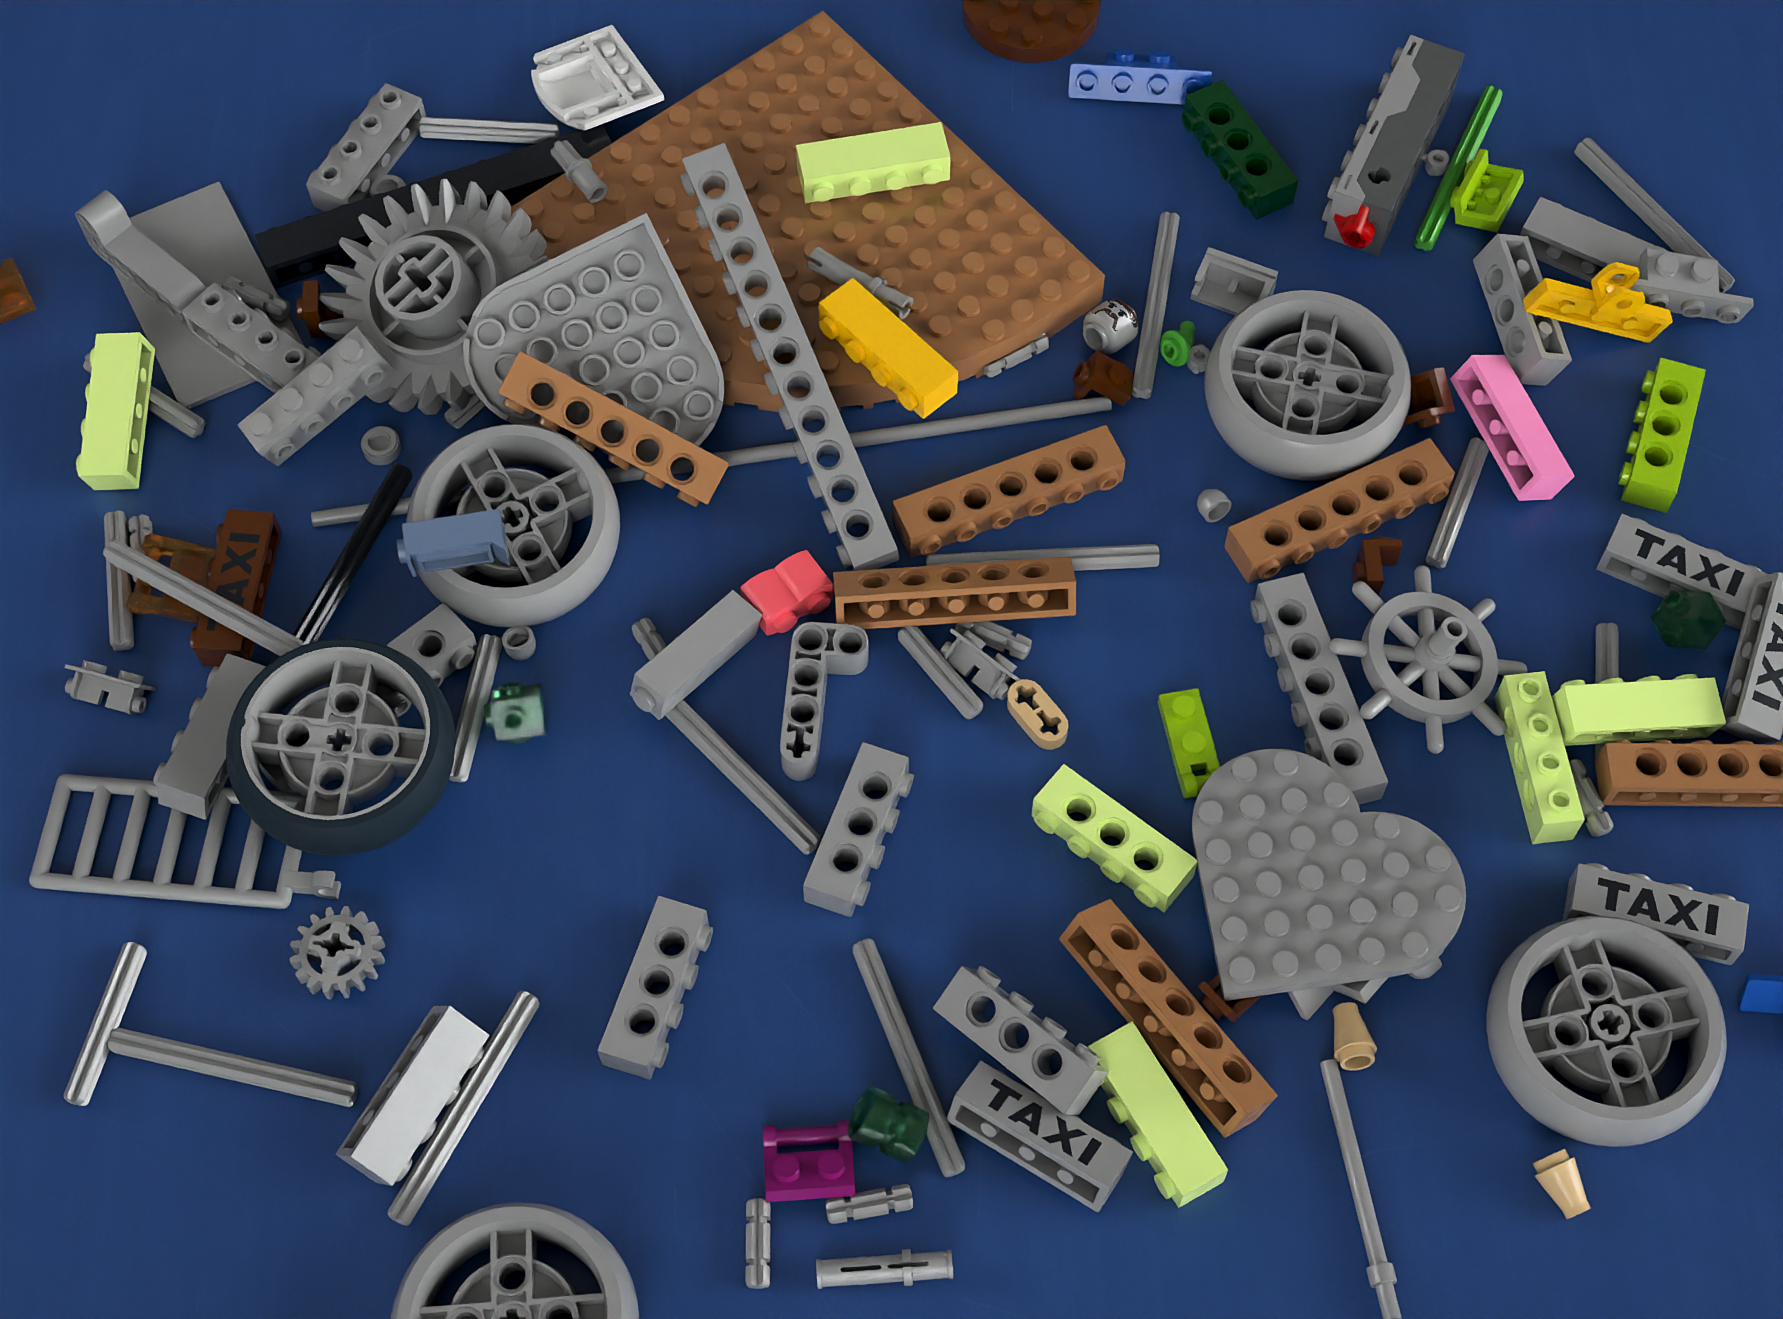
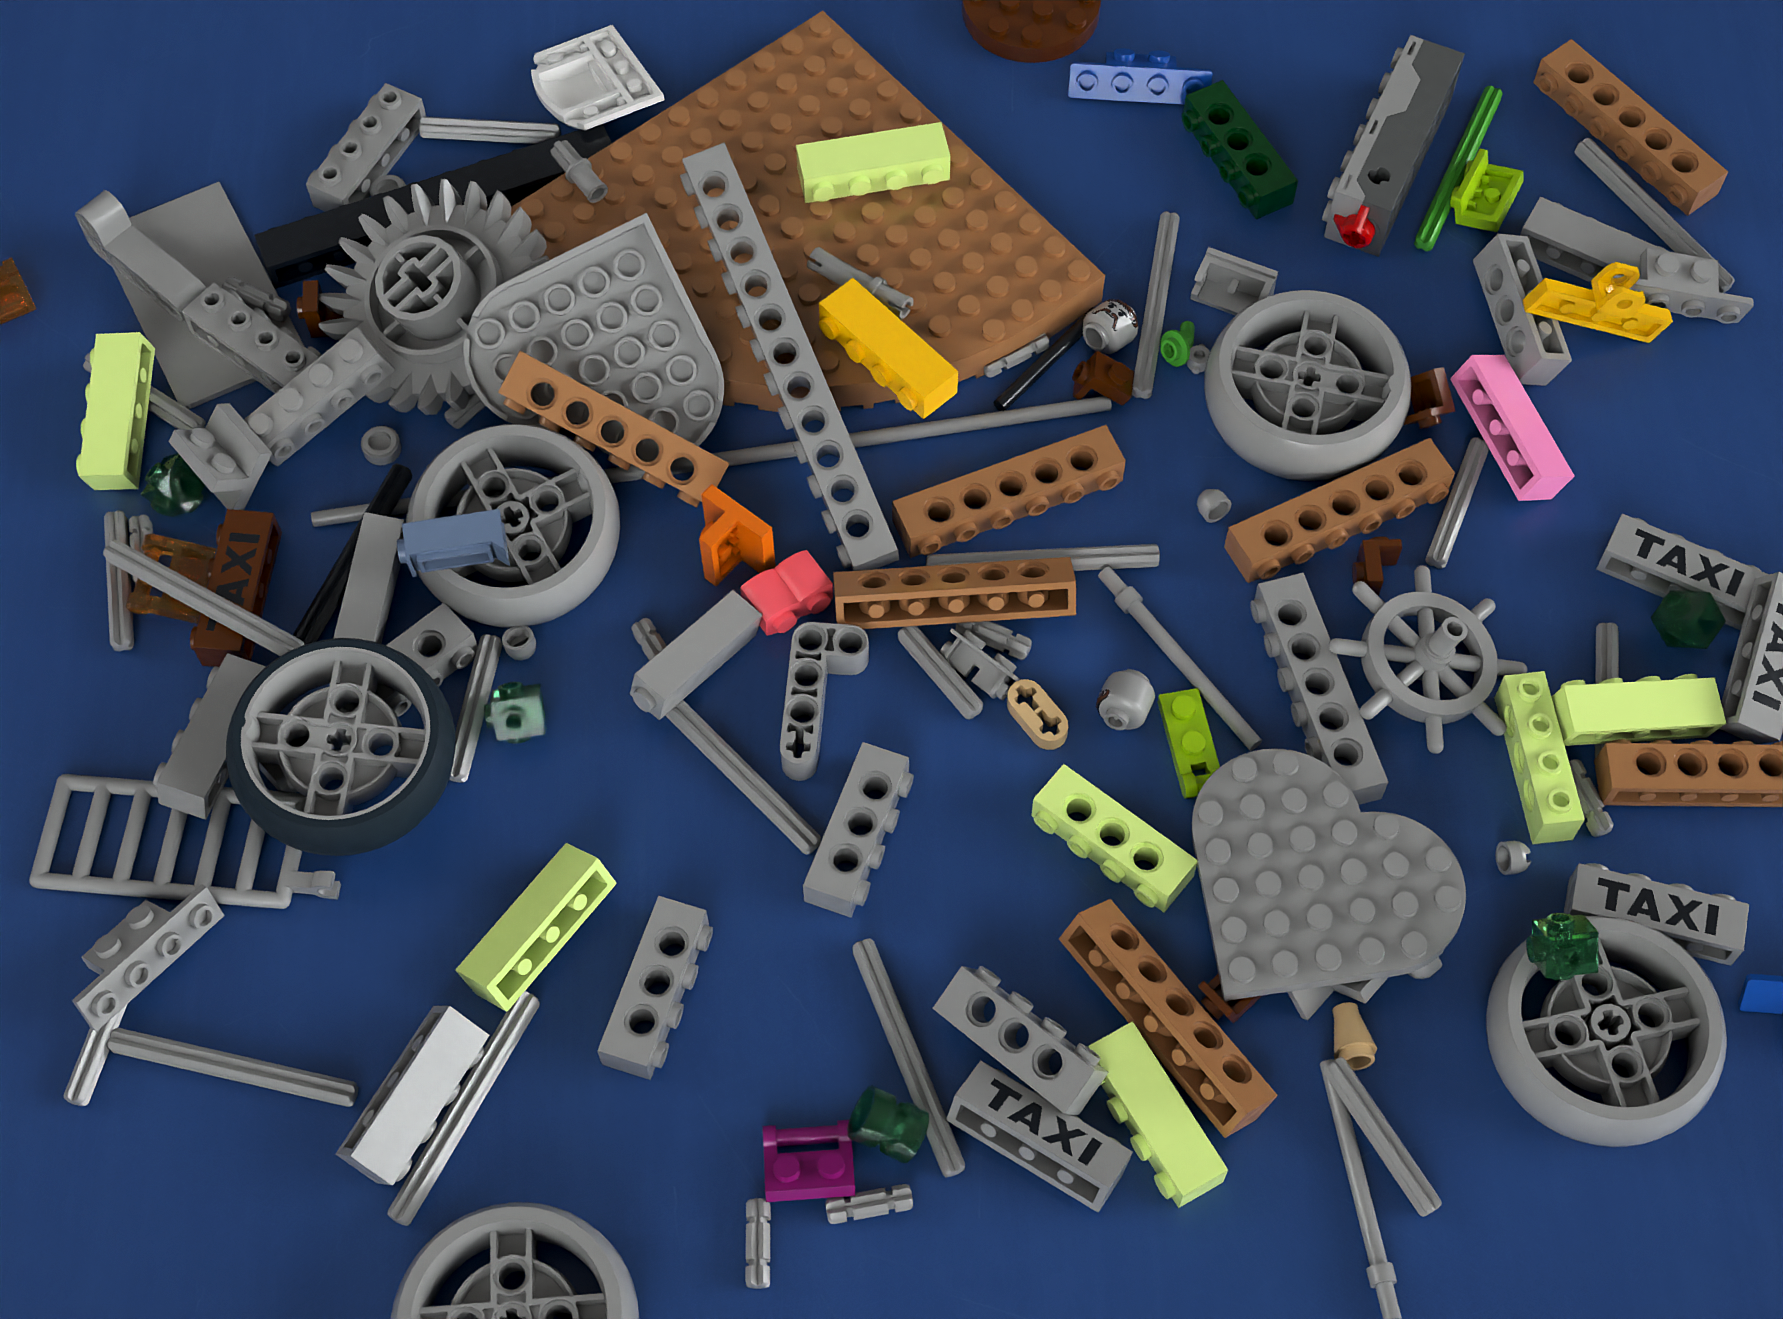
light grey hinge [65,660,156,715] -> none
light grey gear [289,906,385,1000] -> none
light grey pin [816,1249,953,1289] -> none
light grey piece [1422,150,1449,176] -> none
tan cone [1533,1148,1591,1219] -> none
lime brick [1618,358,1706,513] -> none
none -> light grey bracket [72,884,225,1032]
none -> clear green brick [141,453,205,517]
none -> light grey bracket [169,403,272,510]
none -> light grey brick [333,512,405,644]
none -> yellowish green brick [455,843,617,1012]
none -> orange bracket [699,484,776,587]
none -> black bar [993,307,1094,411]
none -> light grey head [1096,669,1155,730]
none -> light grey bar [1098,566,1262,751]
none -> light grey axle [1323,1057,1442,1217]
none -> light grey hinge [1495,841,1531,875]
none -> clear green brick [1526,913,1599,981]
none -> medium nougat brick [1533,39,1728,216]

